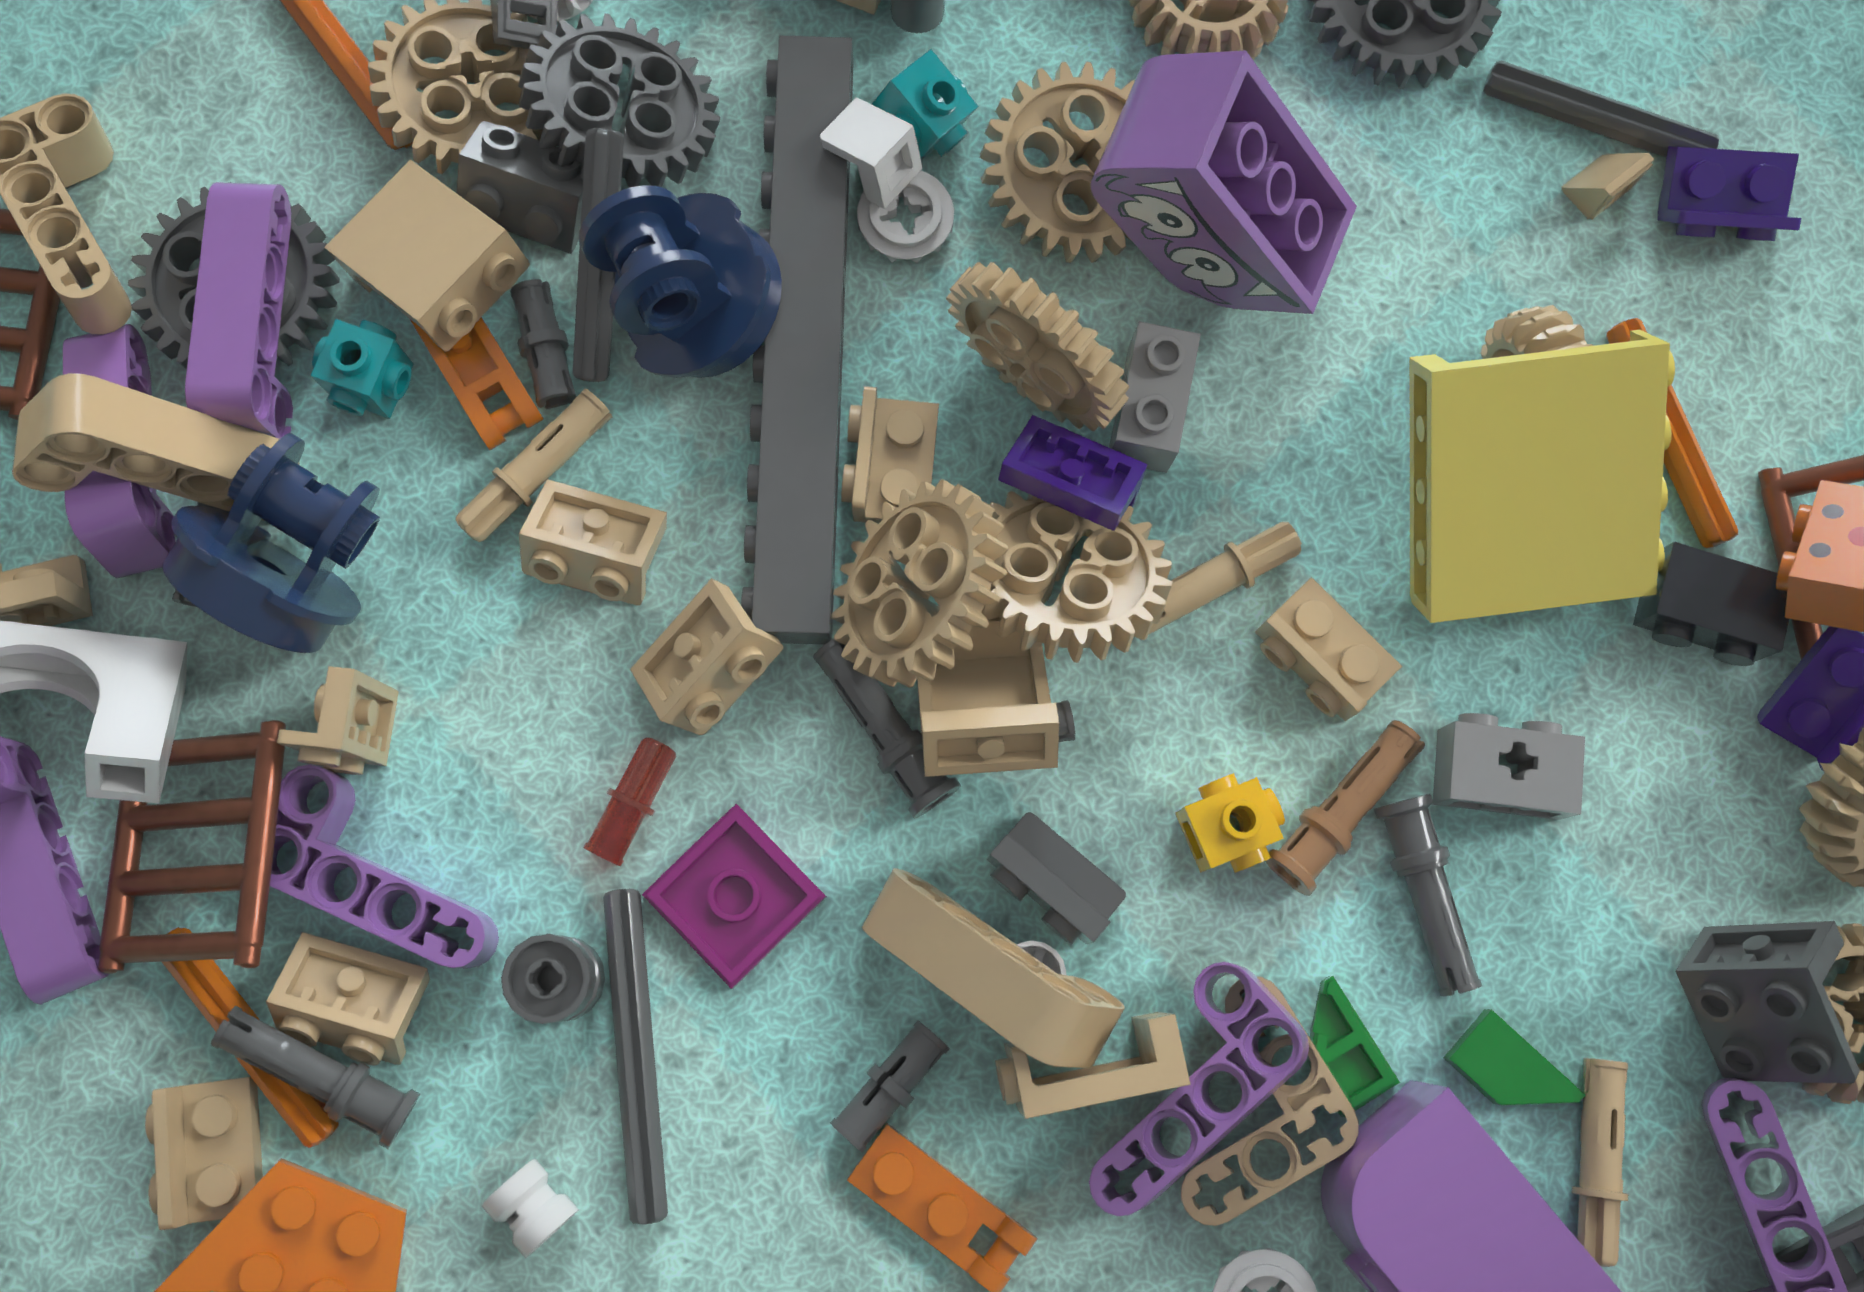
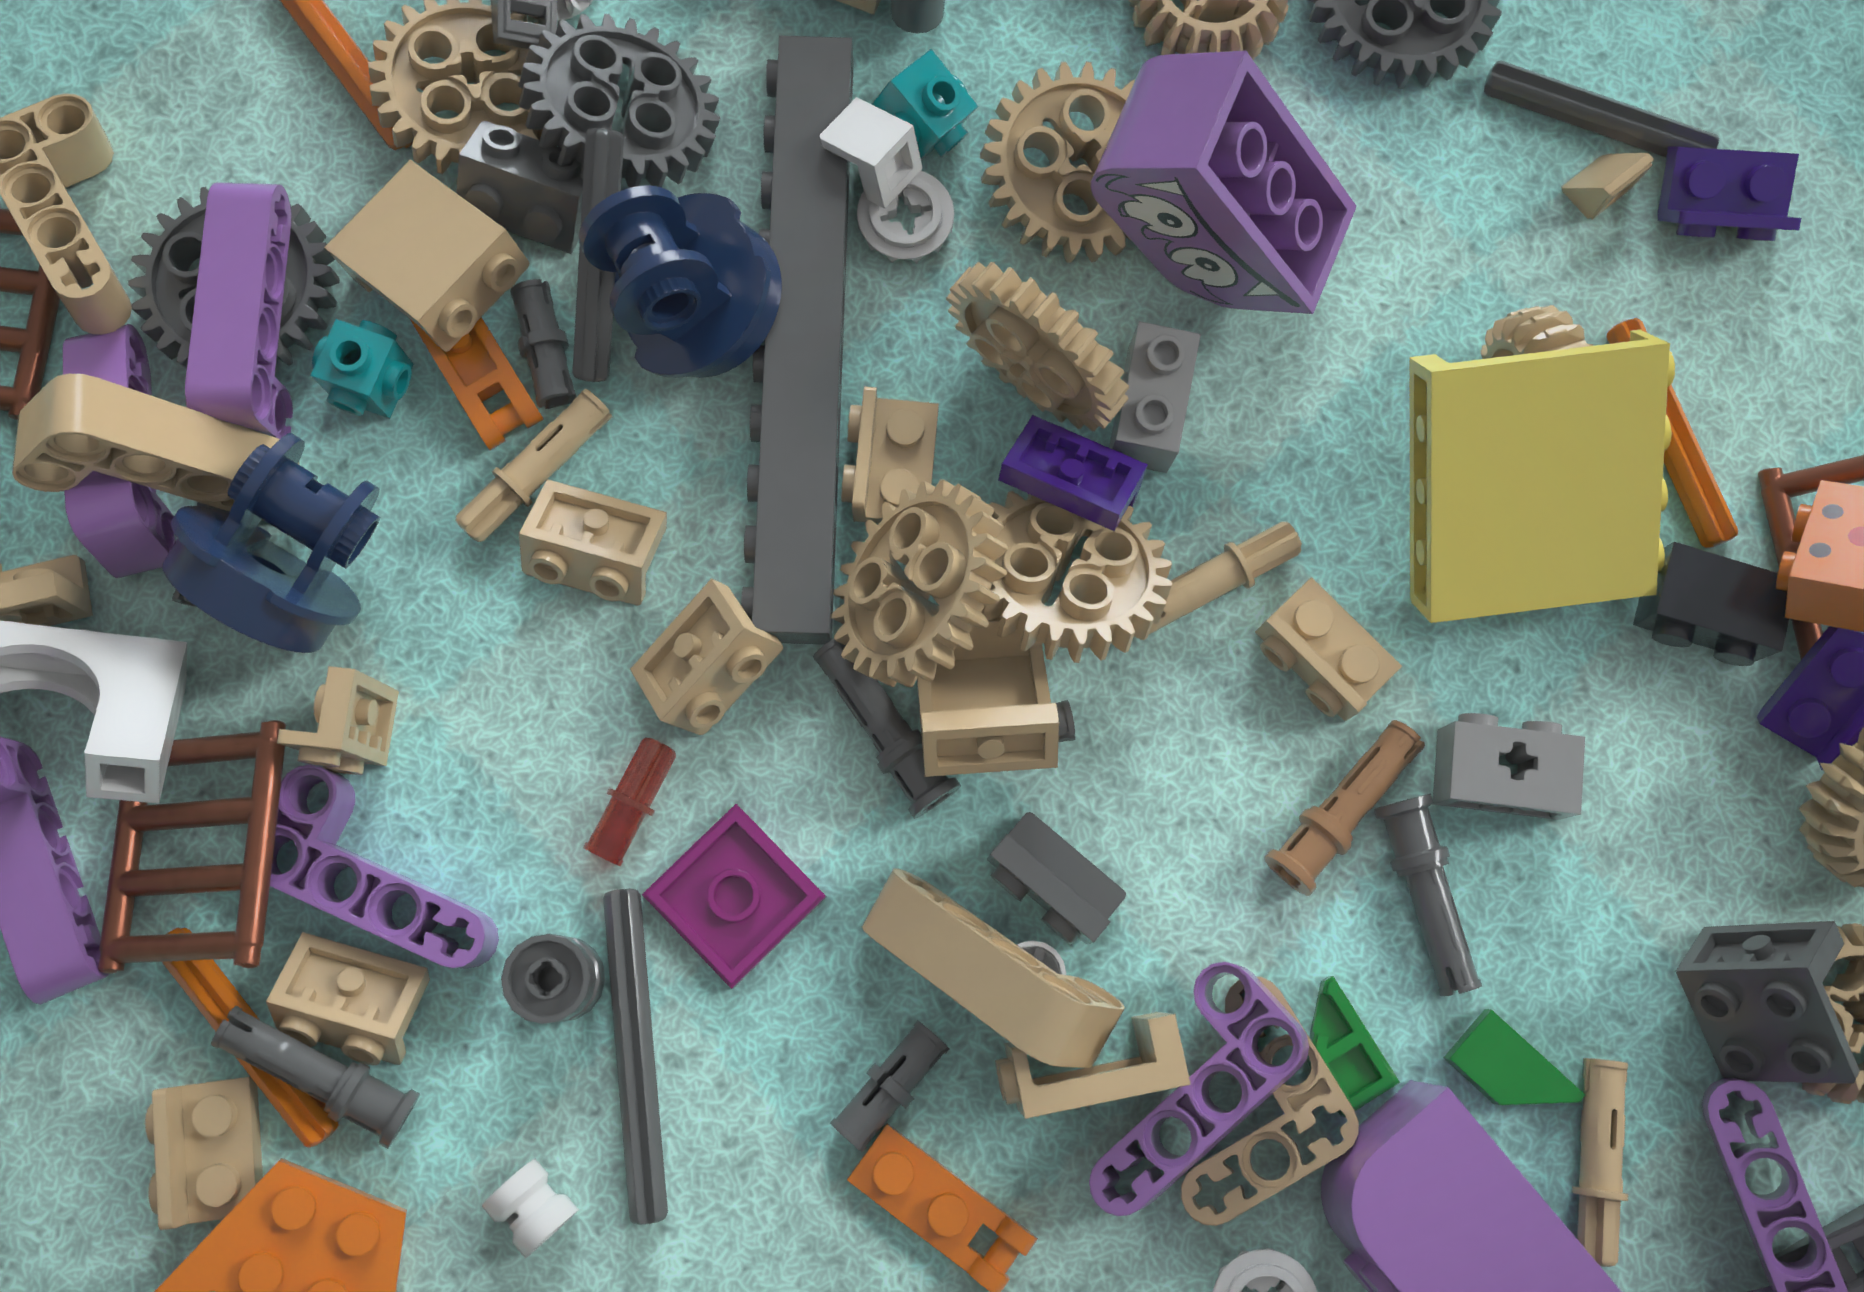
yellow brick [1175,773,1285,873] -> none

